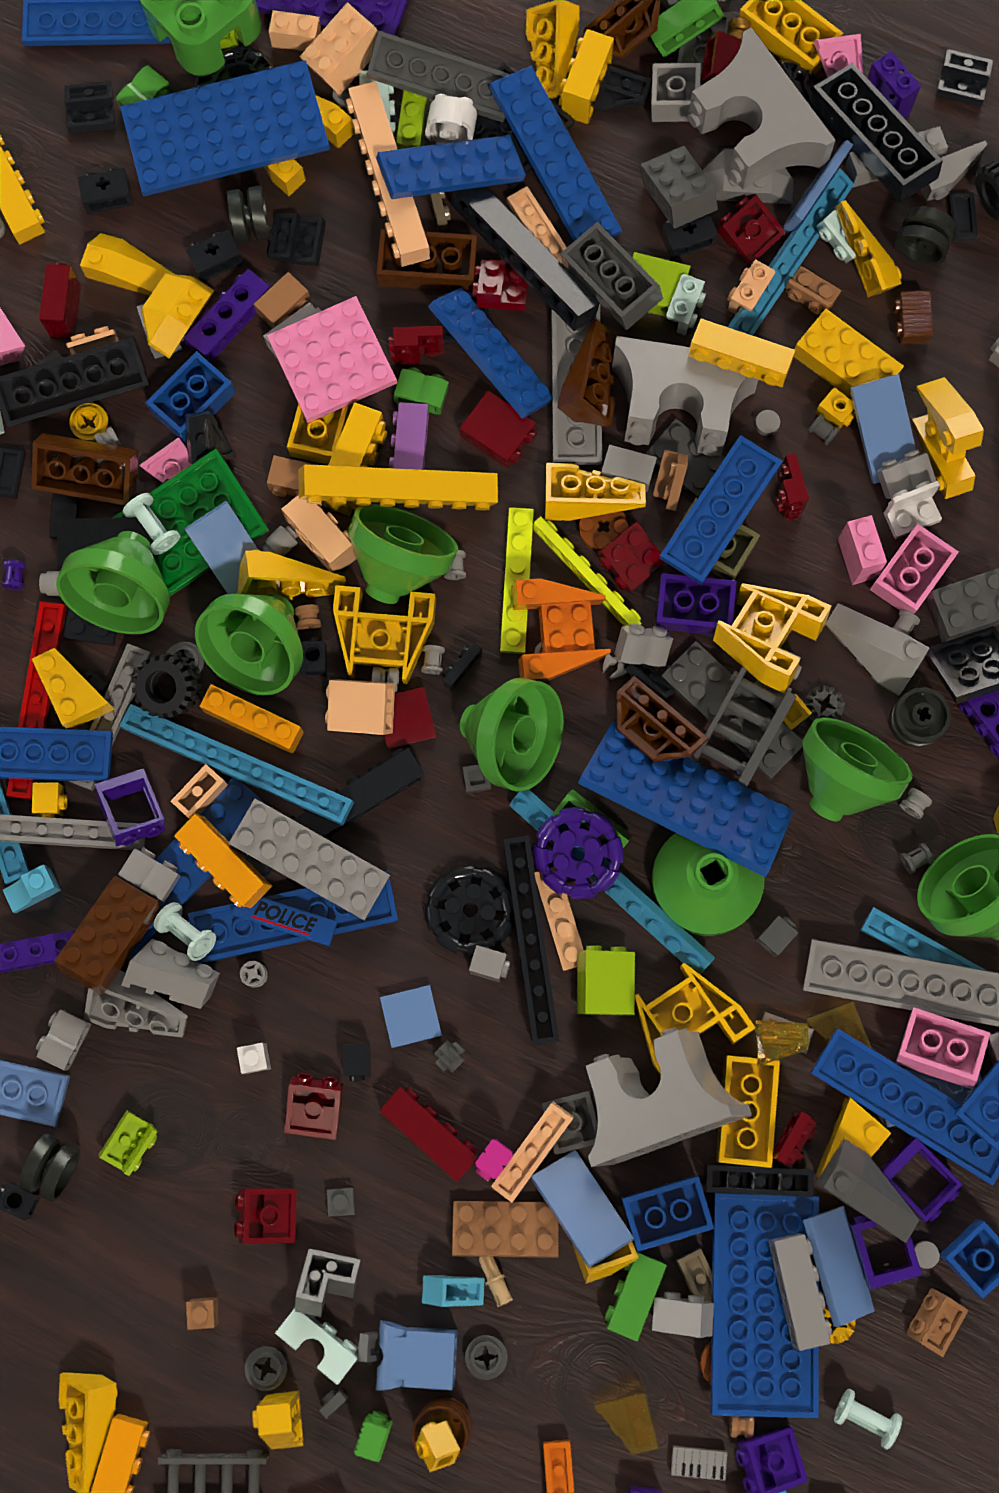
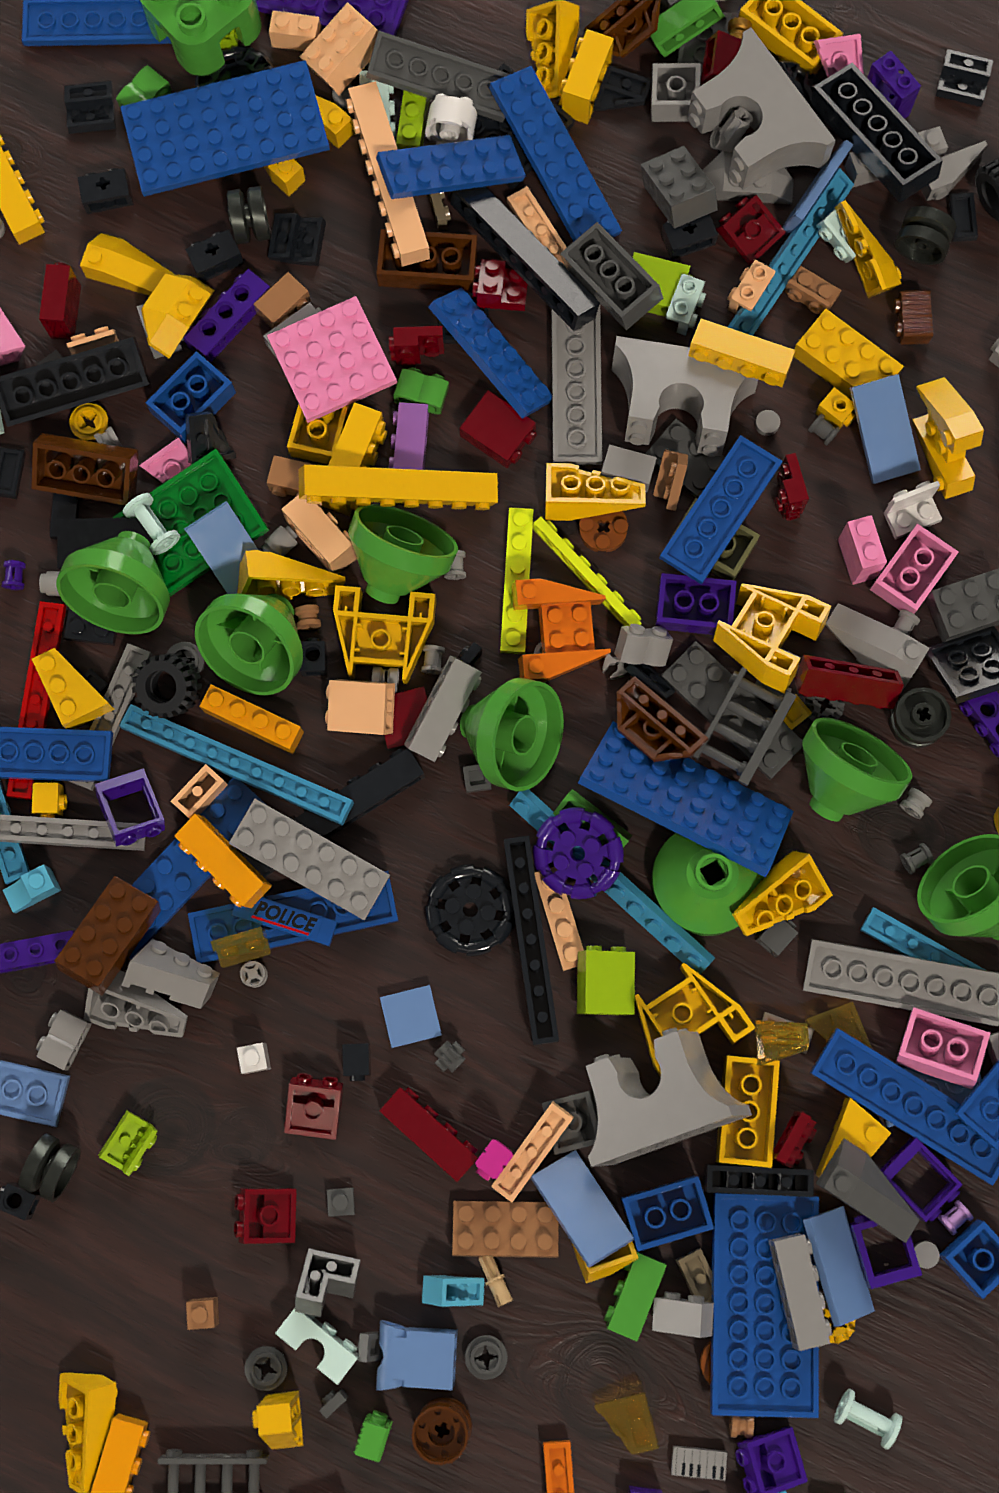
light grey brick [118,848,181,902] -> none
light aqua hose [154,902,216,961] -> none
yellow brick [416,1421,460,1472] -> none
light grey brick [469,945,510,983] -> none
reddish brown wedge [557,319,615,427] -> none
dark red plate [597,522,664,591] -> none
light grey brick [876,450,936,499] -> none
medium nougat bracket [906,1288,969,1357] -> none
none -> clear yellow bracket [211,927,271,968]
none -> light grey brick [404,655,482,762]
none -> light grey piece [710,107,753,153]
none -> yellow wedge [732,851,833,936]
none -> dark red brick [794,655,904,709]
none -> lavender bush [938,1200,973,1235]

